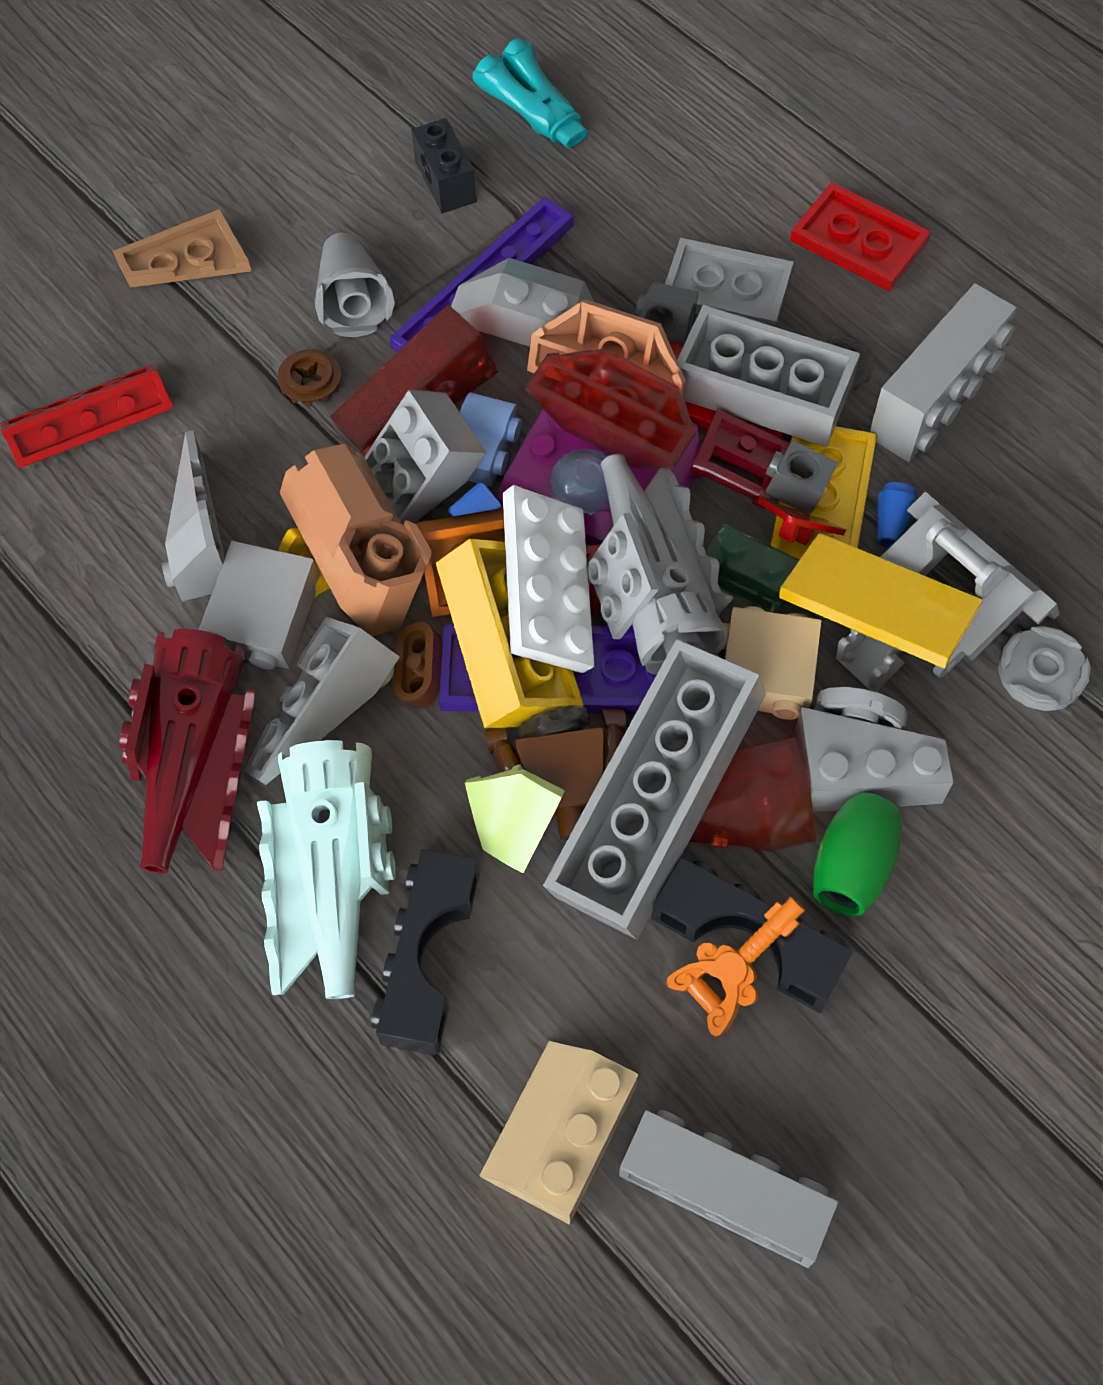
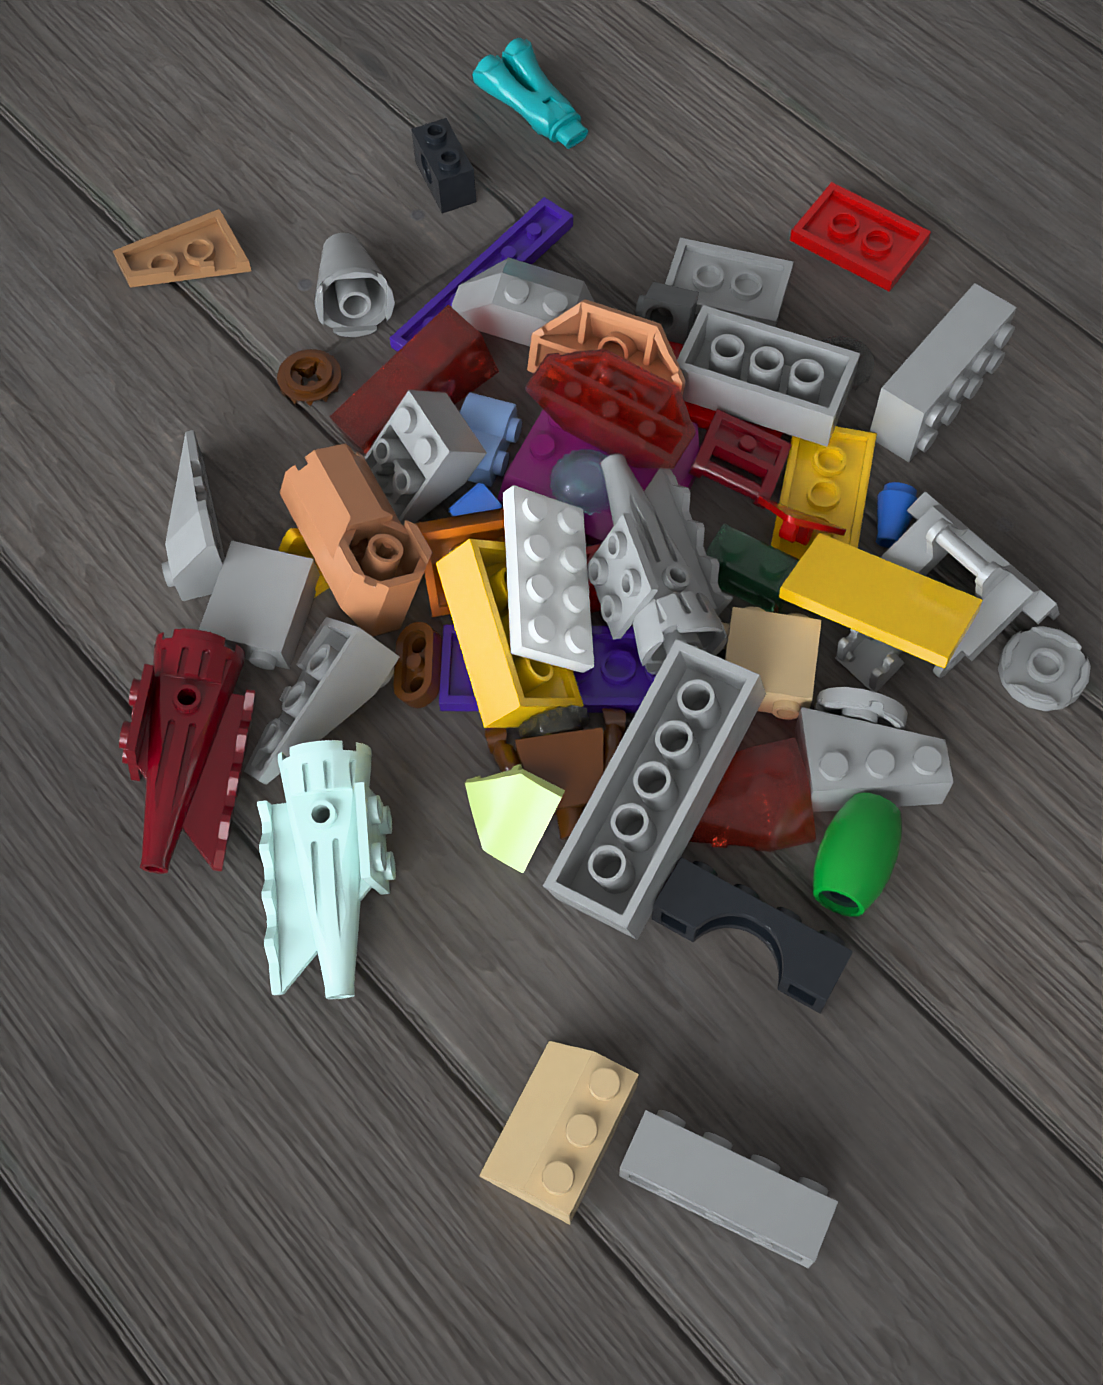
red fence [0,364,173,469] -> none
black arch [371,849,480,1056] -> none
orange piece [667,896,805,1038] -> none
dark grey brick [765,440,838,515] -> none

